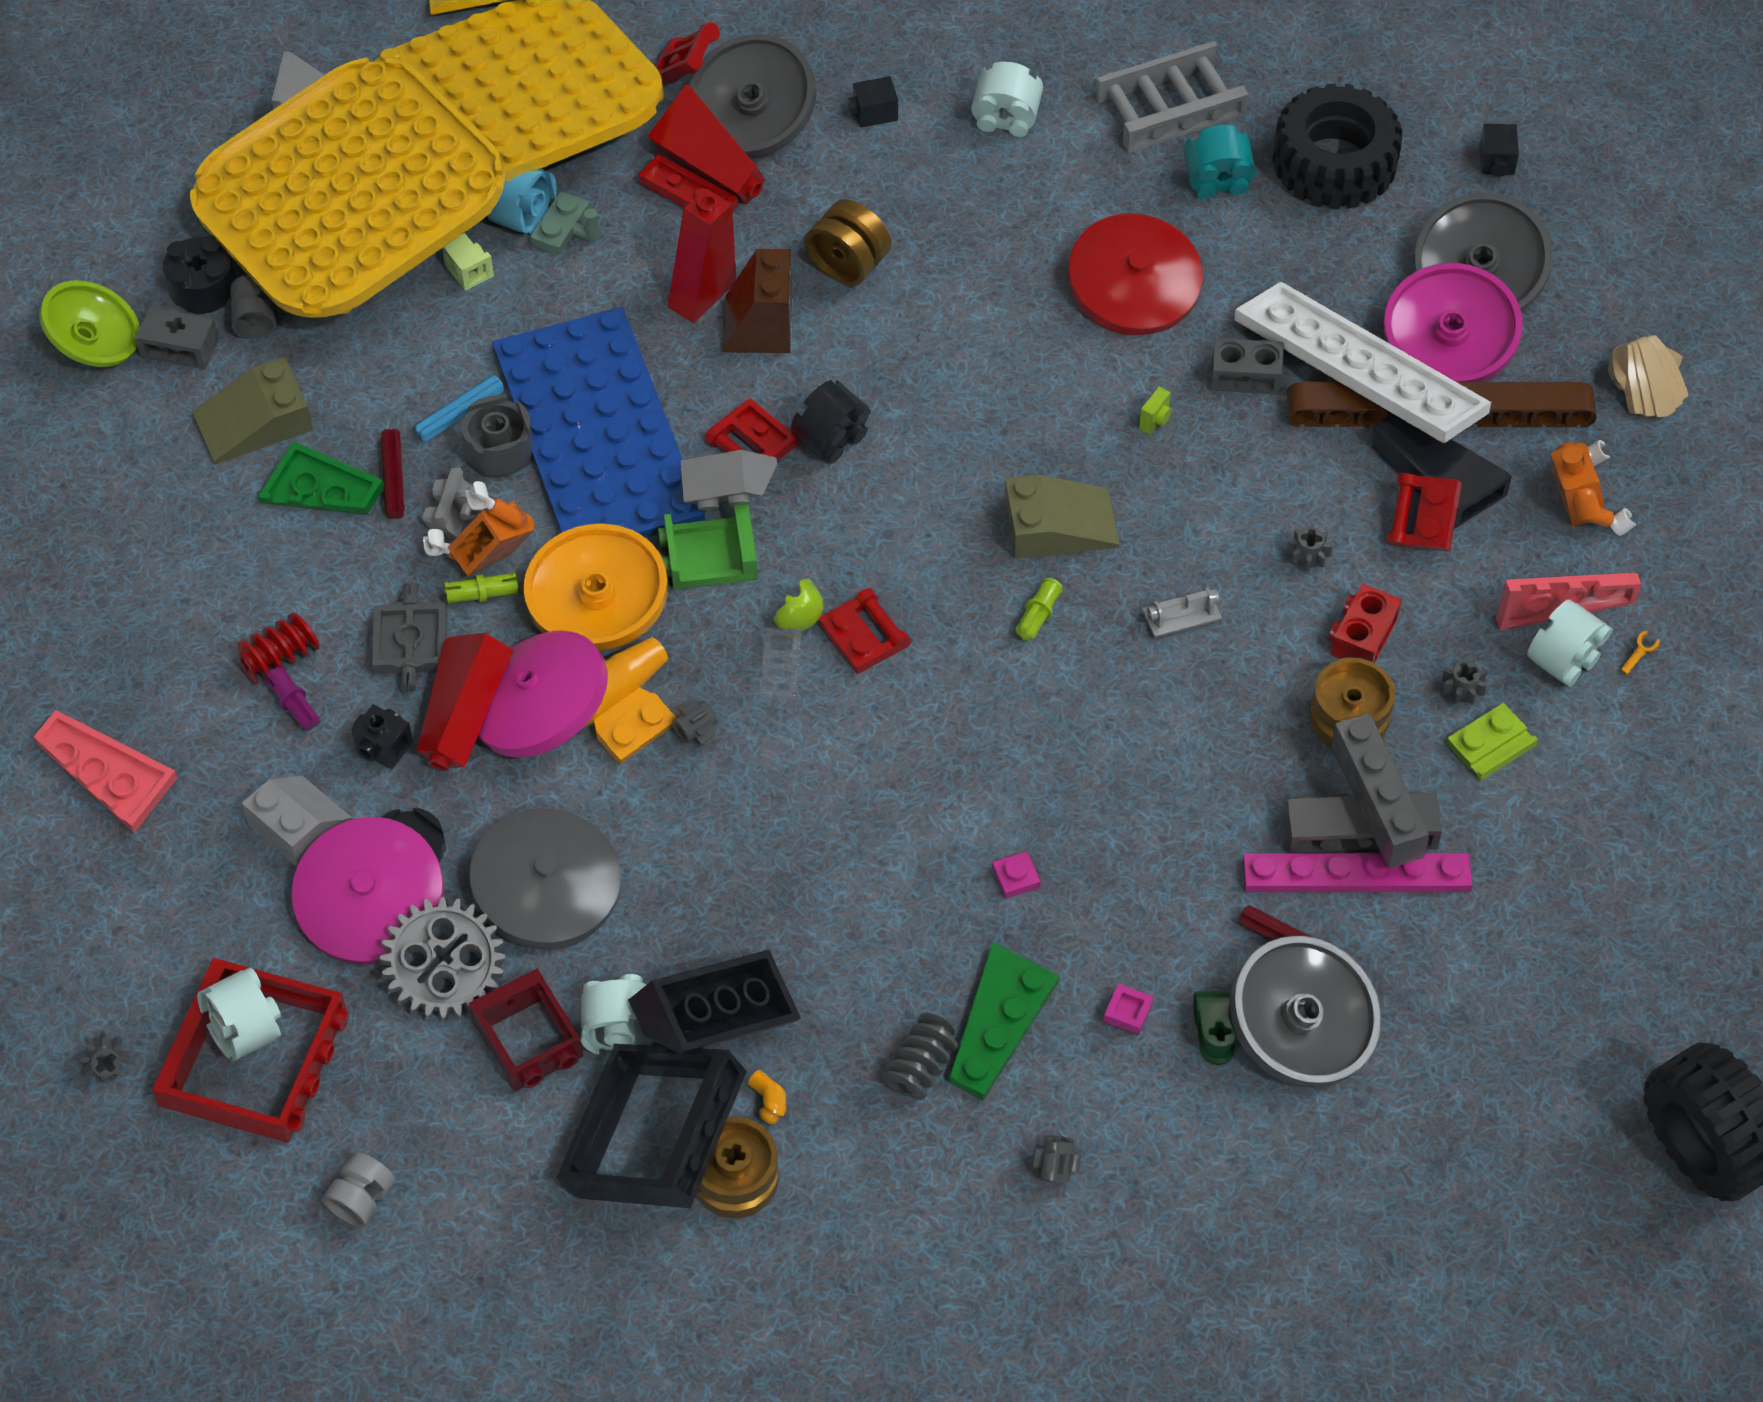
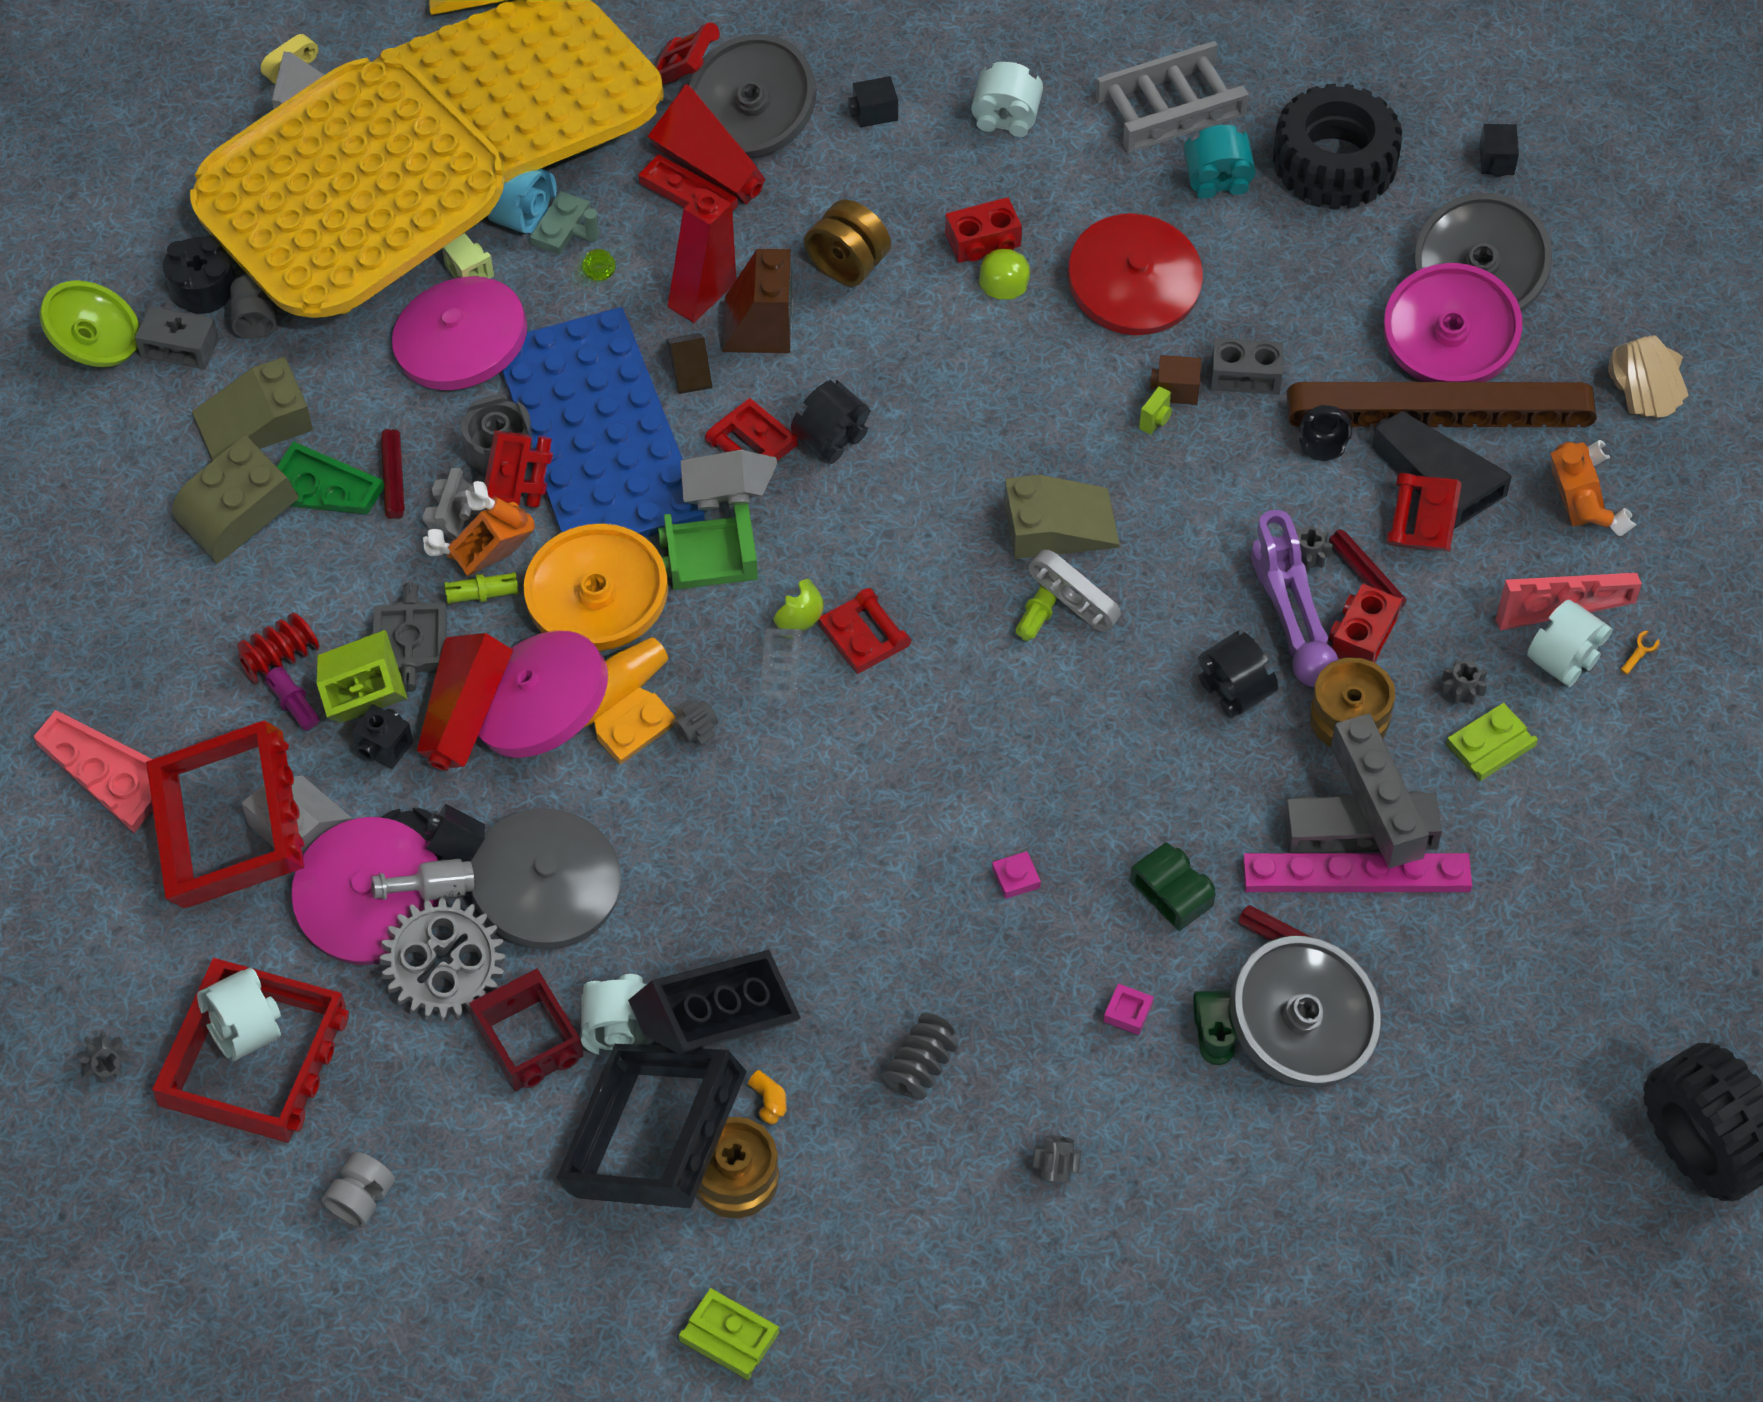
dark azure axle [414,375,504,442] -> none
green wing [950,942,1059,1101] -> none
light grey hinge [1142,587,1222,638] -> none
white plate [1235,282,1491,443] -> none
none -> red window [146,720,305,908]
none -> olive brick [172,435,299,564]
none -> light yellow beam [261,34,318,84]
none -> lime slope [316,630,408,723]
none -> light grey piece [371,858,474,900]
none -> dark pink dish [392,276,527,390]
none -> black brick [424,804,485,862]
none -> red plate [485,430,553,507]
none -> clear neon green plate [582,249,616,281]
none -> dark brown slope [667,333,712,394]
none -> lime plate [679,1288,780,1380]
none -> red brick [945,197,1022,263]
none -> lime hair [979,249,1030,299]
none -> light grey beam [1029,550,1121,632]
none -> dark green brick [1130,842,1216,931]
none -> reddish brown brick [1150,355,1201,405]
none -> black brick [1198,631,1279,718]
none -> medium lavender piece [1251,510,1338,687]
none -> black hair [1299,404,1352,461]
none -> dark red axle [1329,529,1407,609]

